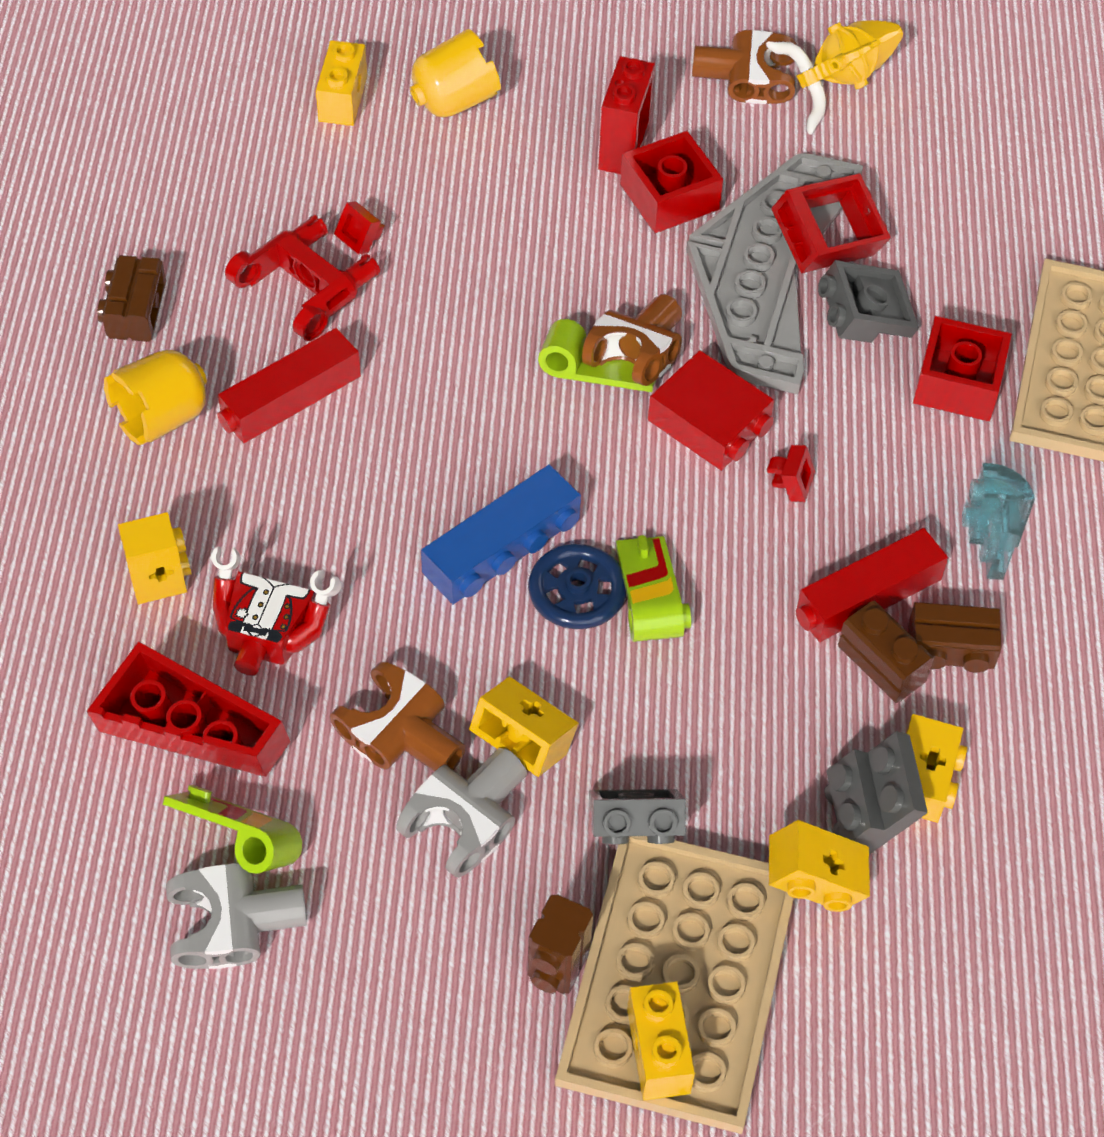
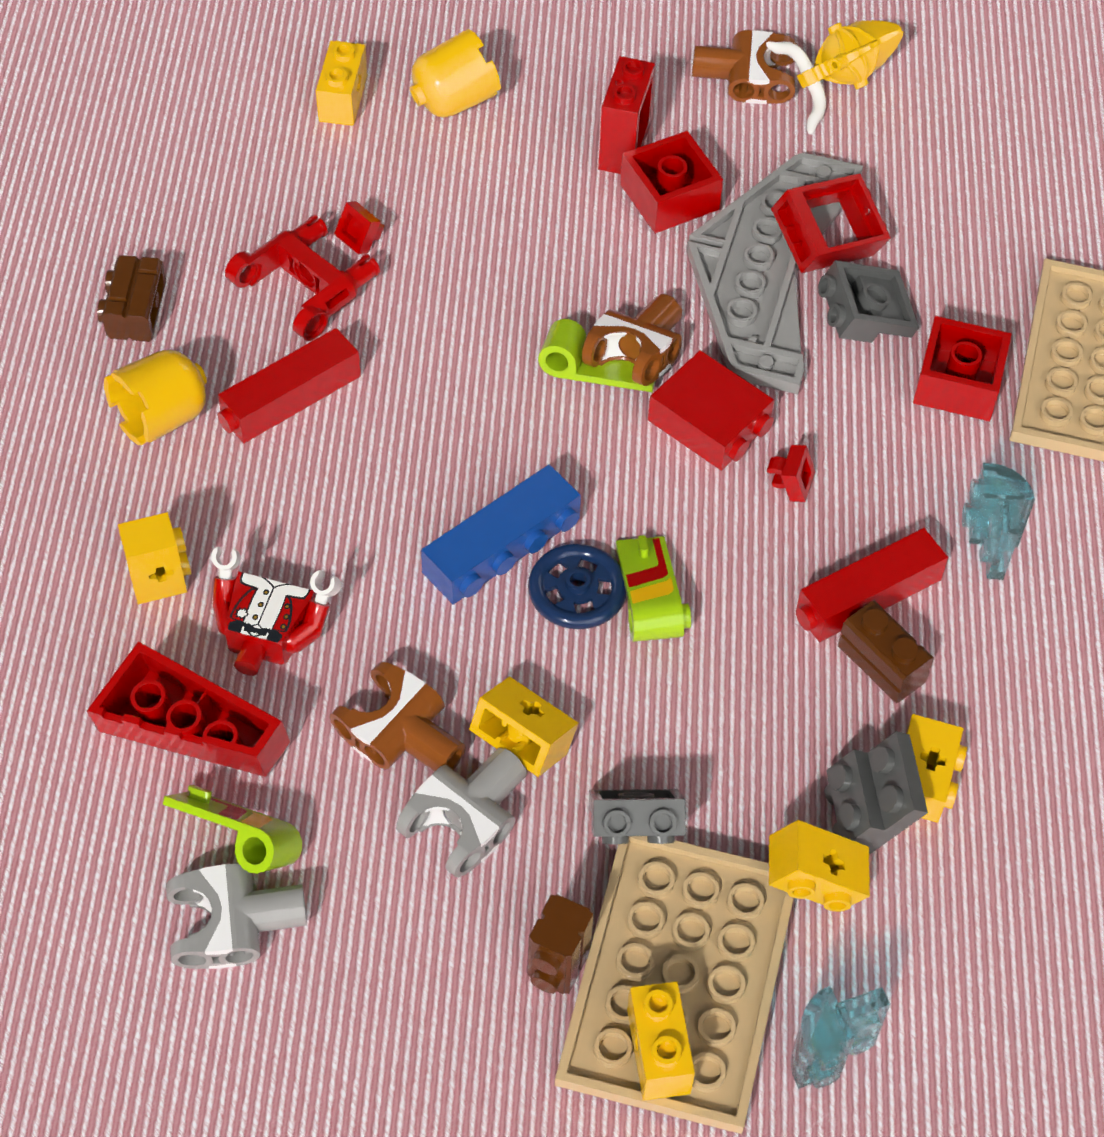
reddish brown brick [908,602,1002,673] -> none
none -> clear light blue brick [791,986,891,1089]

